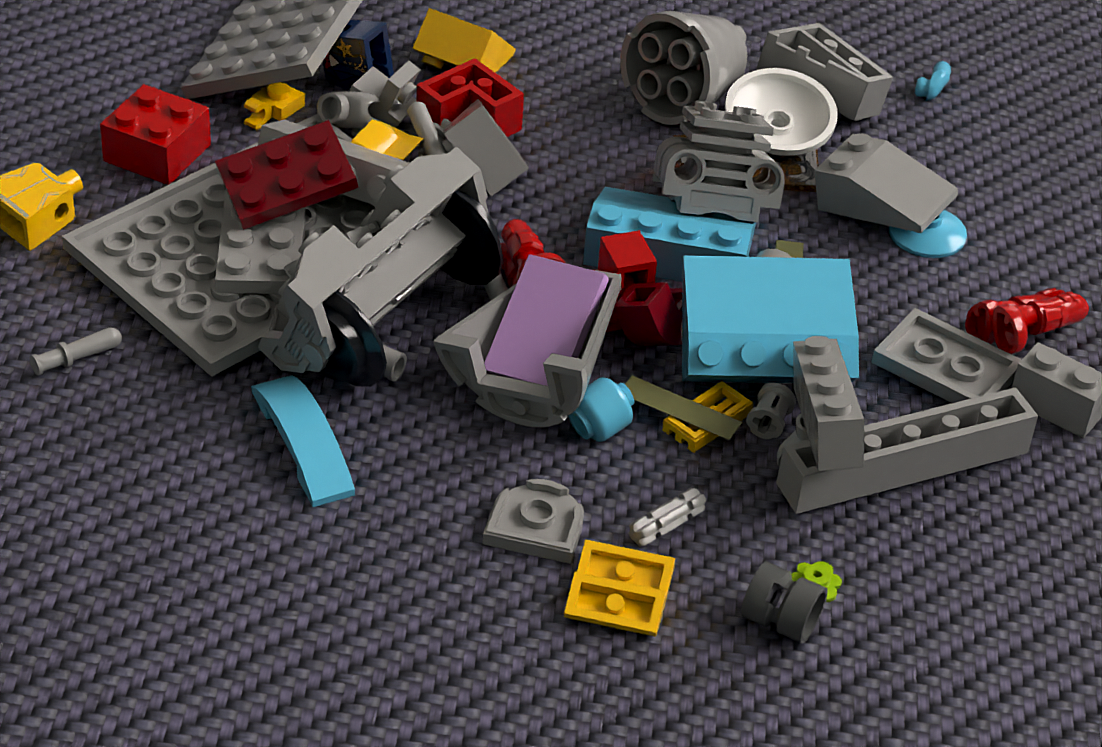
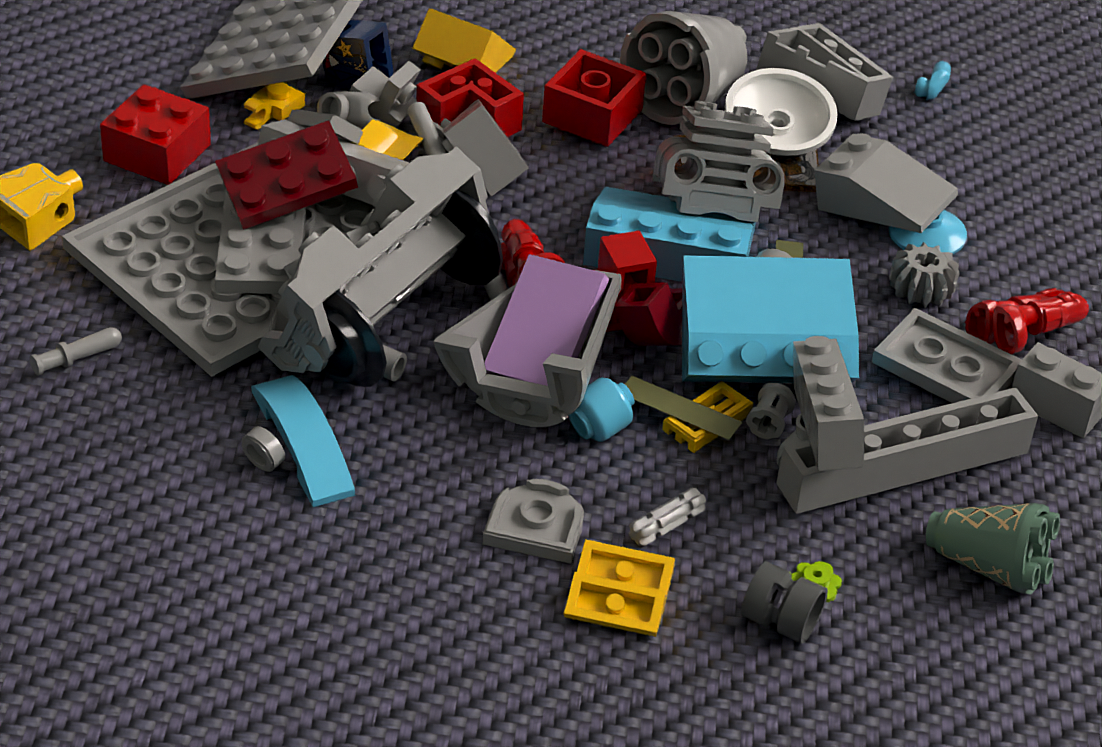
none -> light grey tile [242,426,285,472]
none -> light grey tile [288,109,363,145]
none -> red brick [542,49,646,147]
none -> light grey gear [889,242,959,308]
none -> sand green cone [926,503,1060,595]

